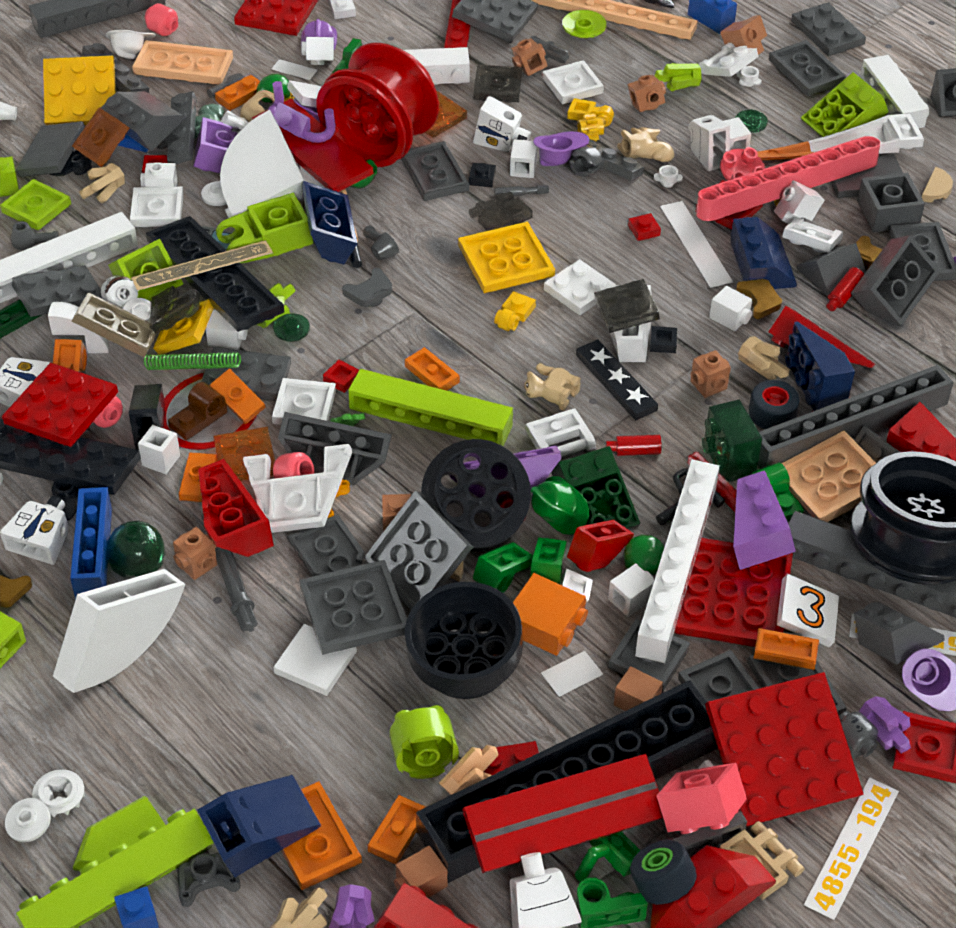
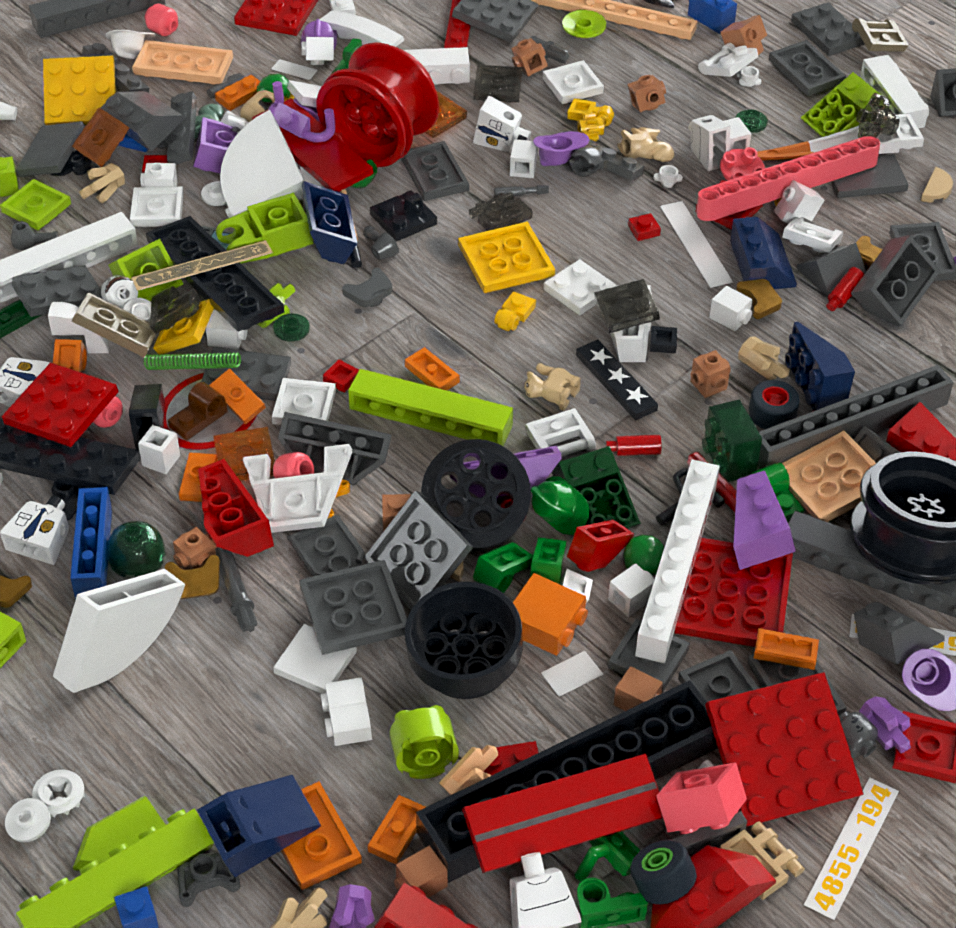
bright green plant [330,413,365,426] -> none
black plate [469,162,496,188] -> none
lime rock [654,63,702,91] -> none
red wedge [768,306,876,368] -> none
white tile [777,574,839,647] -> none
dark grey brick [857,172,925,232] -> none
none -> pearl gold piece [165,555,220,600]
none -> white slope [320,10,404,47]
none -> white brick [320,677,372,746]
none -> black hinge [370,190,437,242]
none -> dark tan plate [852,18,908,52]
none -> clear smoke plate [856,93,900,138]

